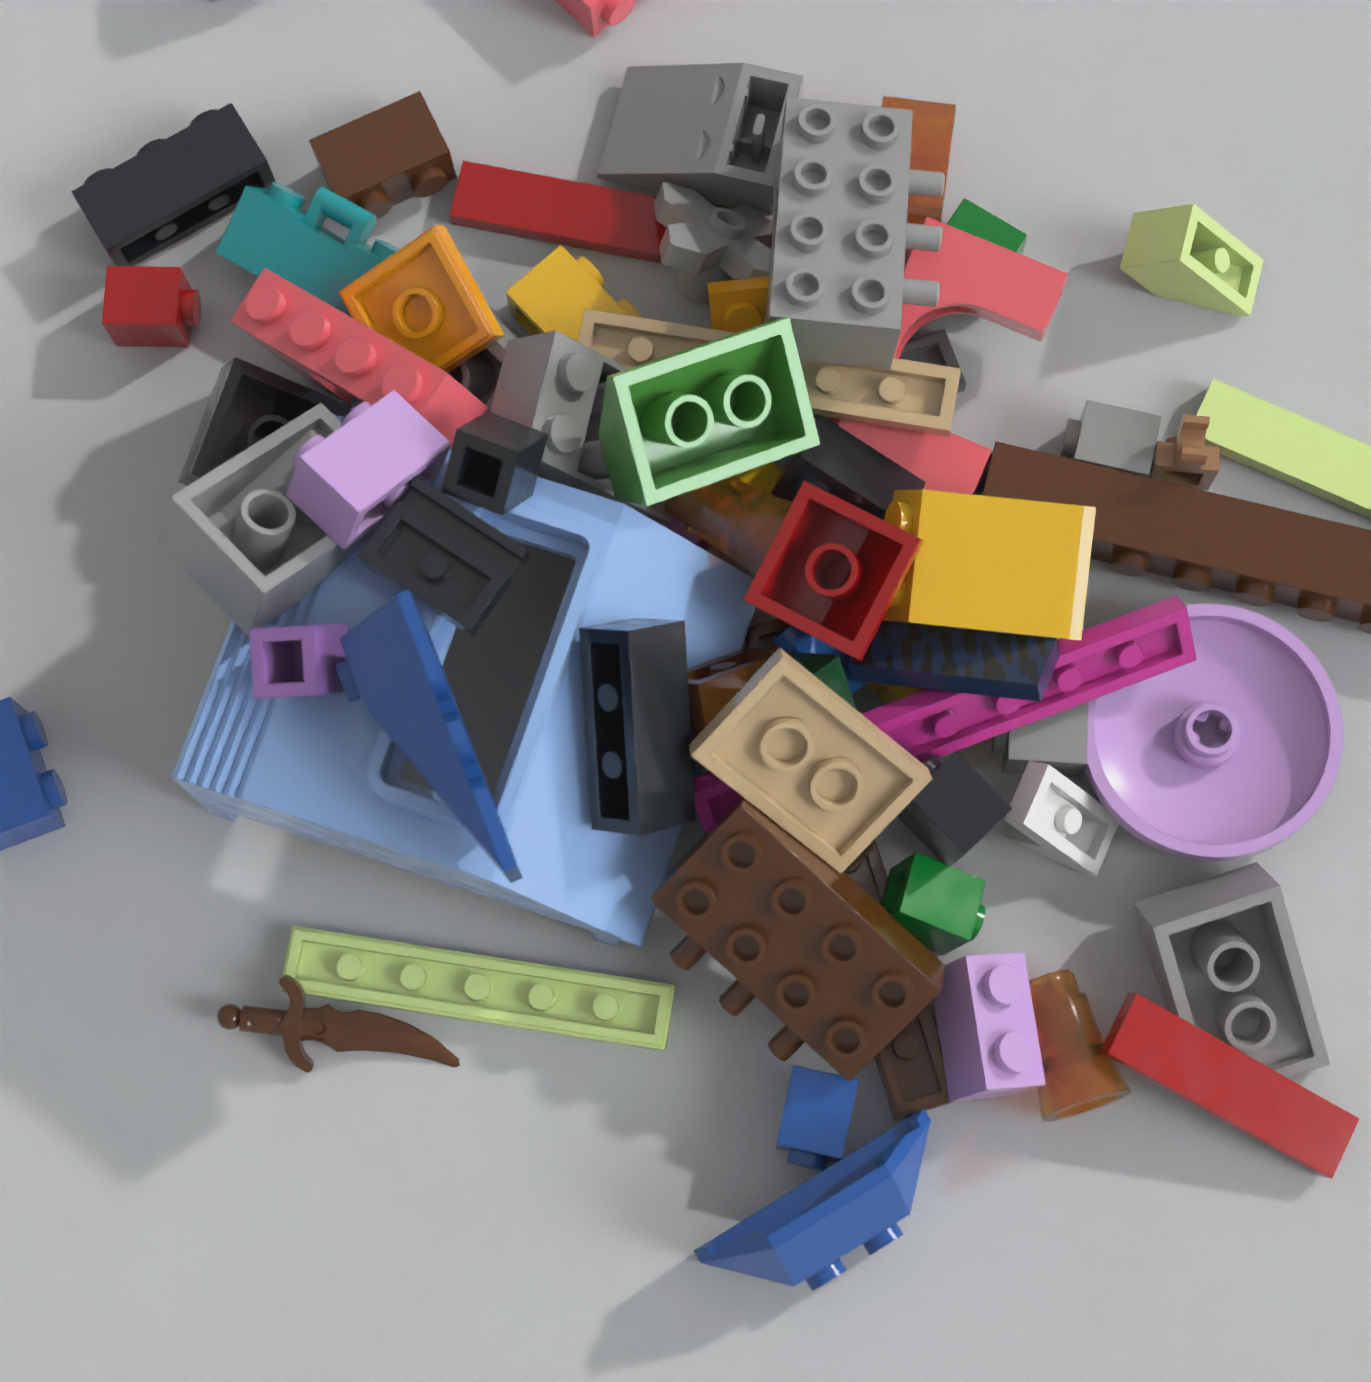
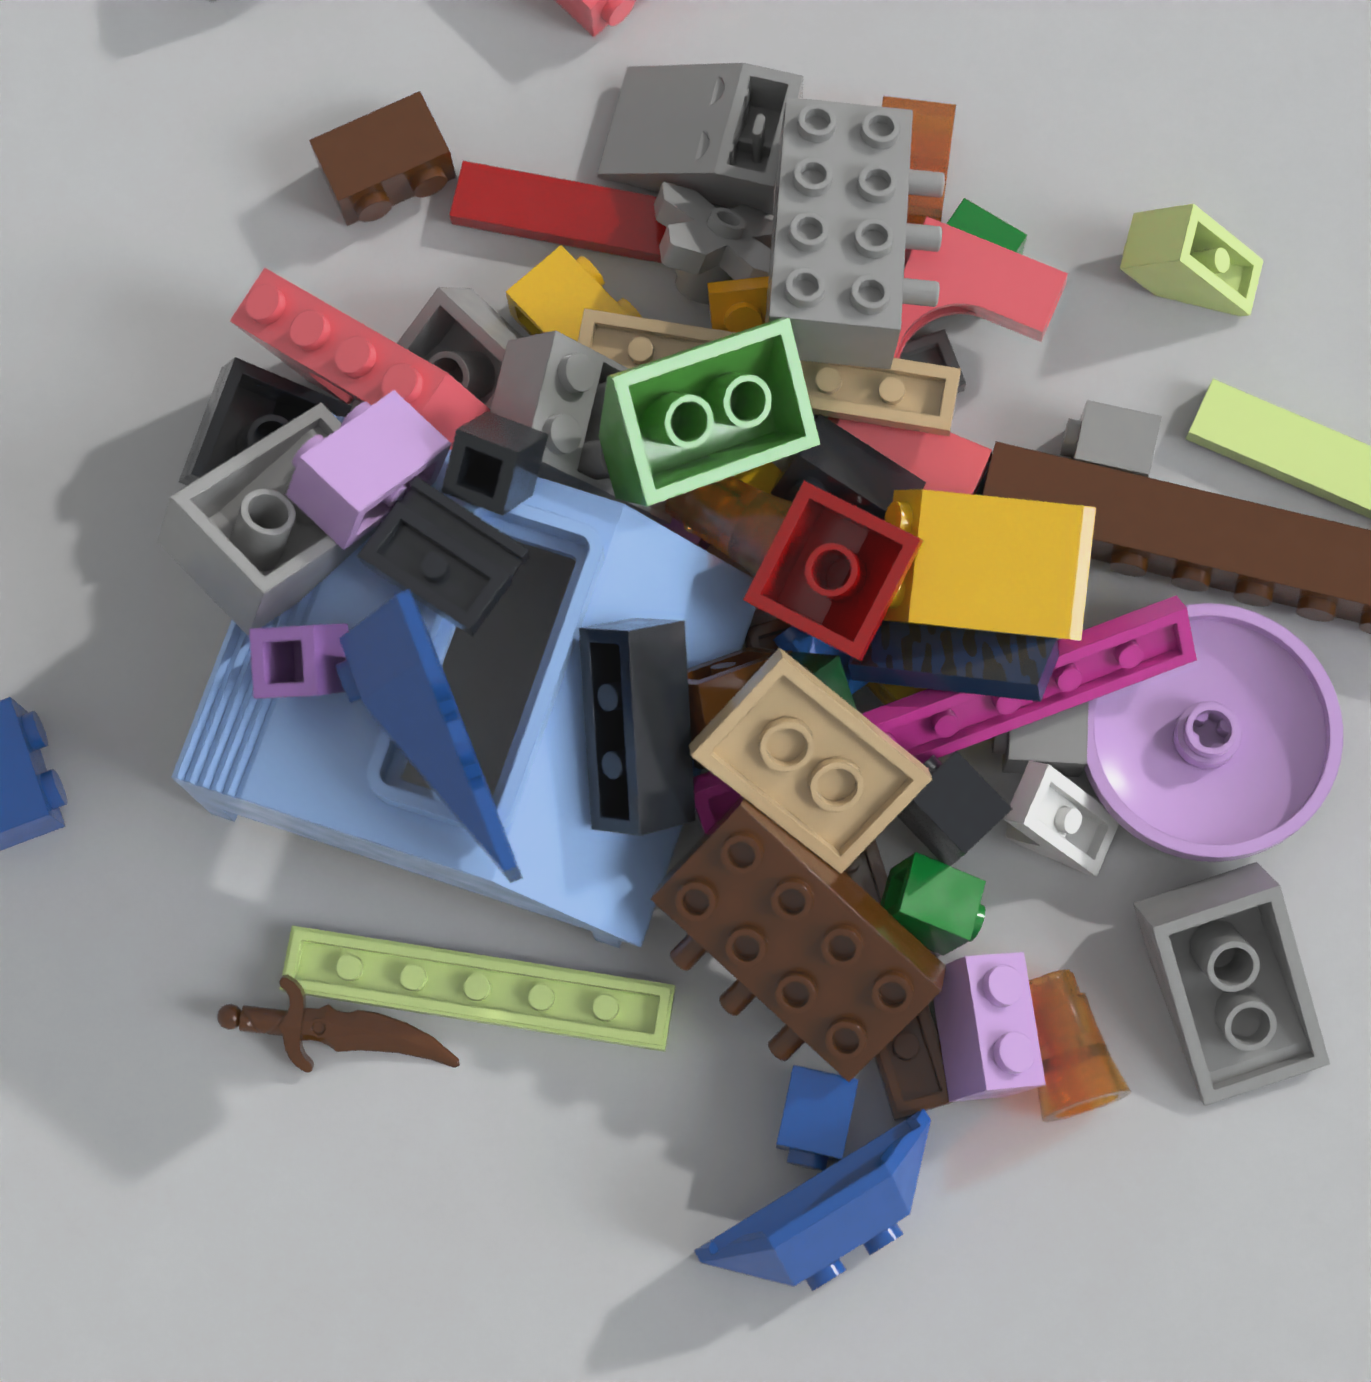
black brick [71,102,276,266] -> none
red brick [102,266,201,347] -> none
teal piece [215,182,400,317] -> none
light orange tile [339,225,505,373] -> none
red tile [1099,993,1359,1179] -> none
medium nougat plate [1149,414,1220,491] -> none

